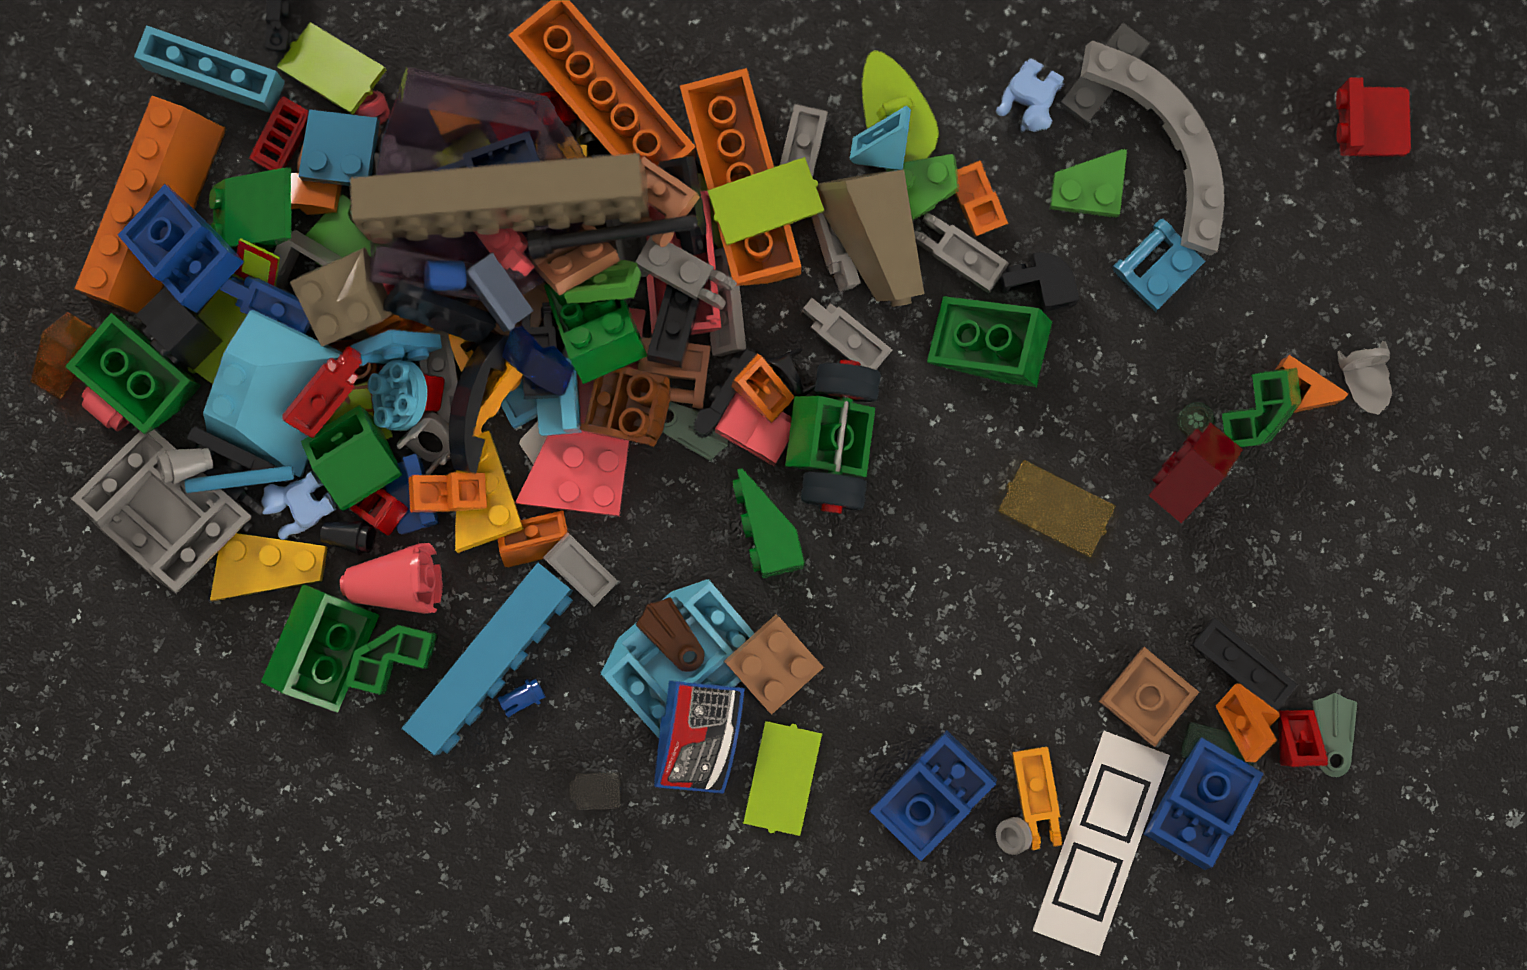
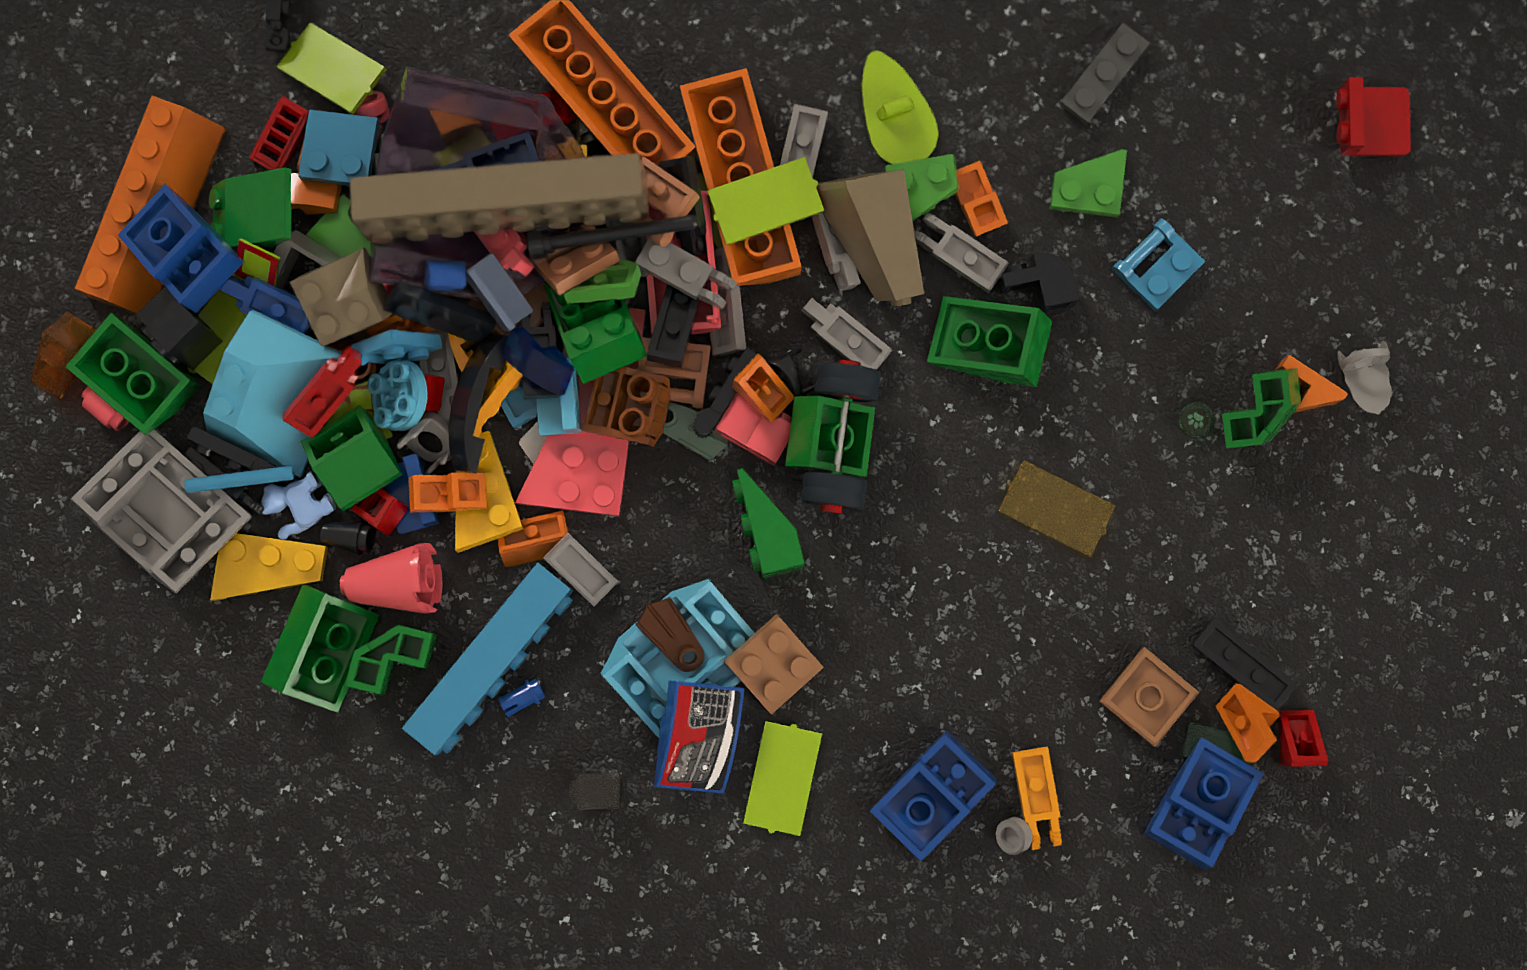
medium azure brick [134,25,285,114] -> none
light grey cone [157,448,213,484] -> none
medium azure slope [850,105,911,170] -> none
light blue animal [996,58,1064,132] -> none
white sticker [1033,731,1170,956] -> none
light grey plate [1080,40,1224,256] -> none
dark red brick [1148,422,1243,523] -> none
sand green piece [1312,693,1357,777] -> none

